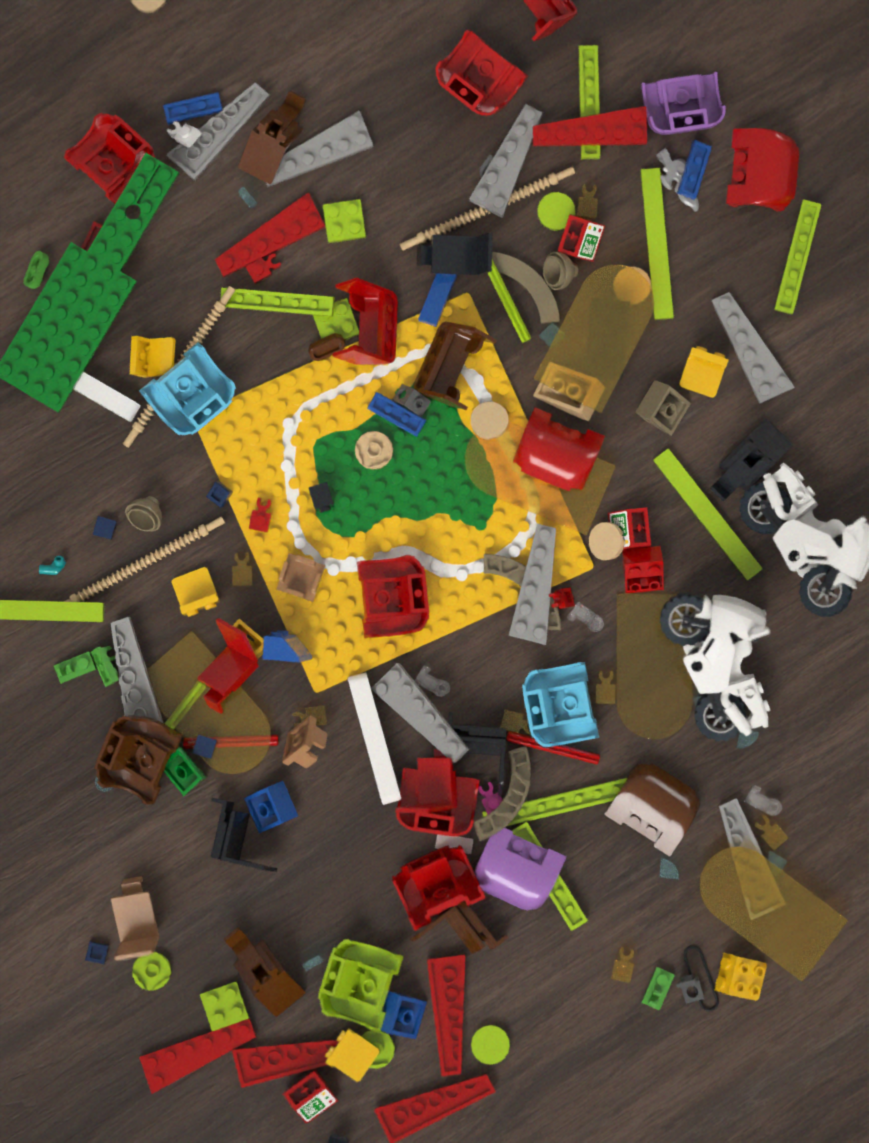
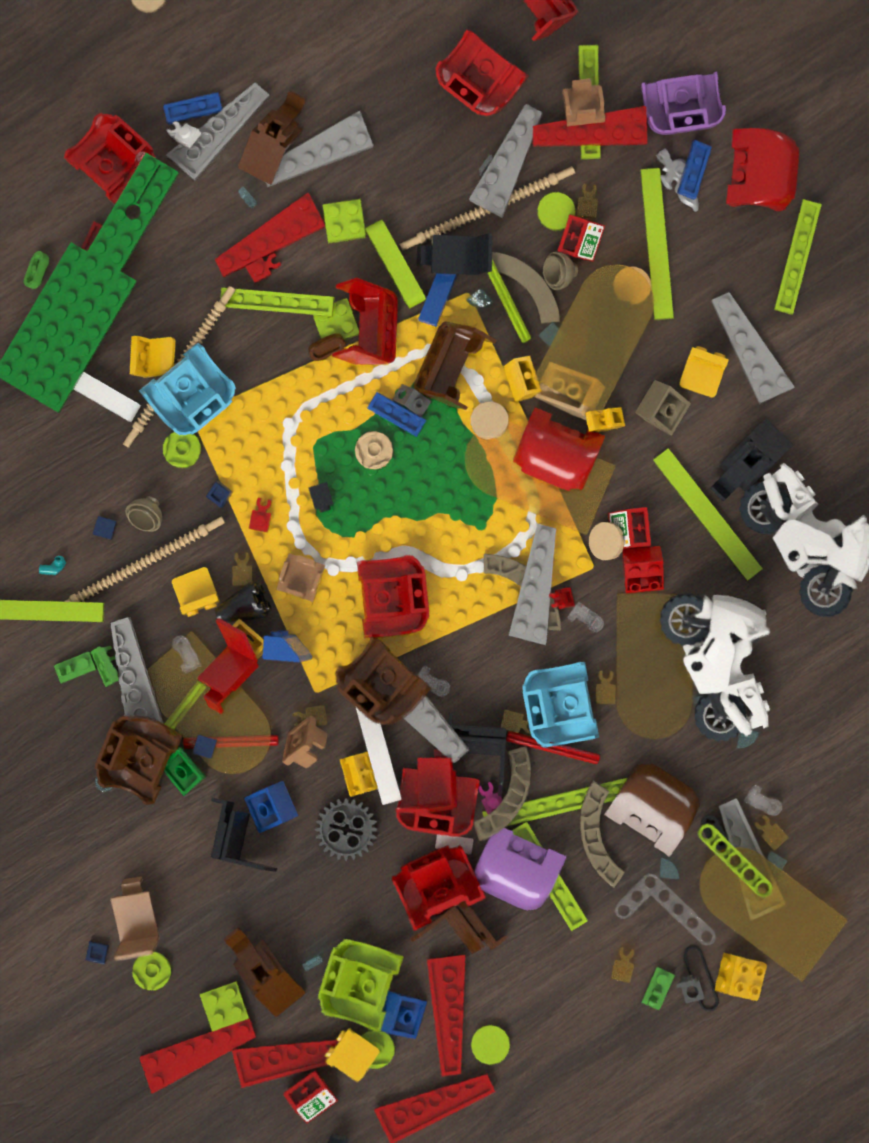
none -> lime tile [163,432,201,468]
none -> clear leg [172,635,202,674]
none -> black cone [215,581,272,623]
none -> dark grey gear [315,798,378,861]
none -> reddish brown piece [335,637,432,725]
none -> yellow hinge [340,752,378,797]
none -> lime beam [365,219,426,309]
none -> clear light blue tile [466,288,494,308]
none -> yellow brick [504,356,541,402]
none -> medium nougat panel [562,79,605,126]
none -> dark tan tile [580,780,625,888]
none -> yellow brick [585,407,625,432]
none -> clear beam [614,873,716,946]
none -> lime beam [697,824,772,897]
none -> black beam [700,815,728,850]

